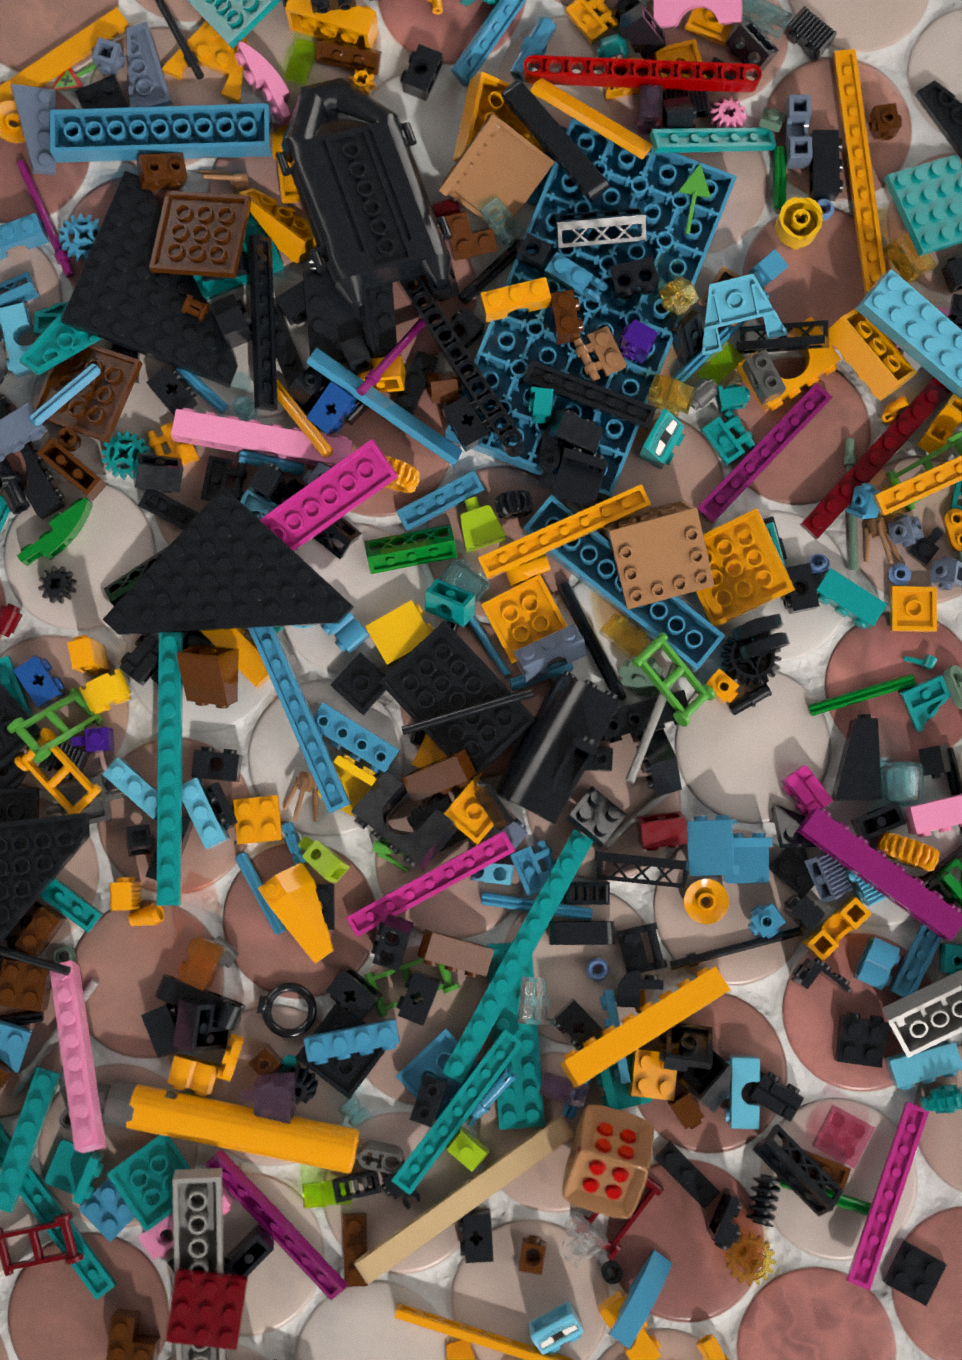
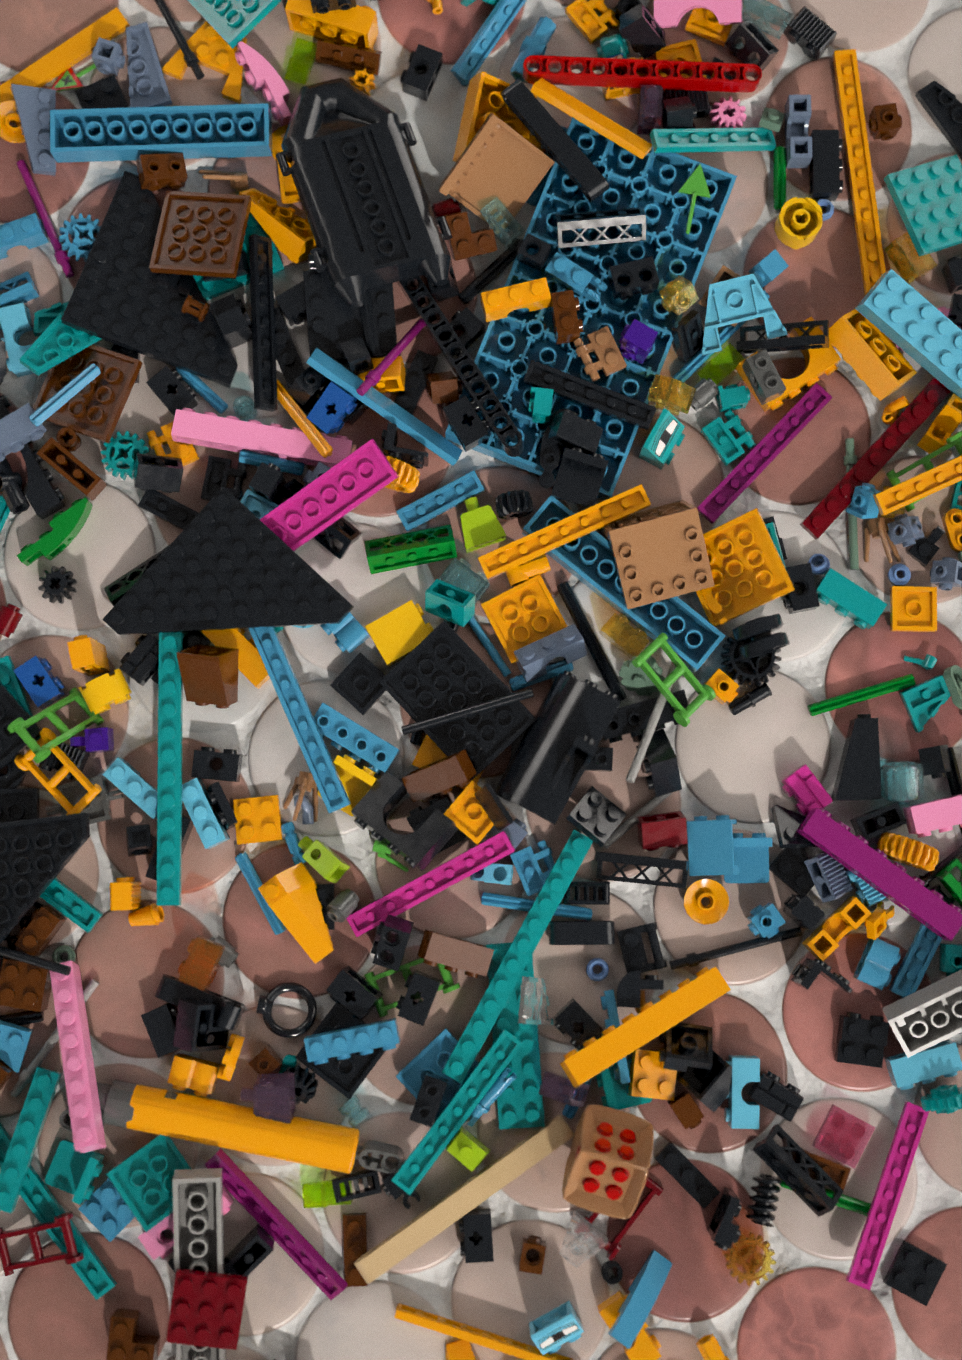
none -> sand blue arm [294,794,314,825]
none -> dark grey brick [326,889,359,922]
none -> black bracket [381,423,429,469]
none -> light orange plate [865,901,895,940]

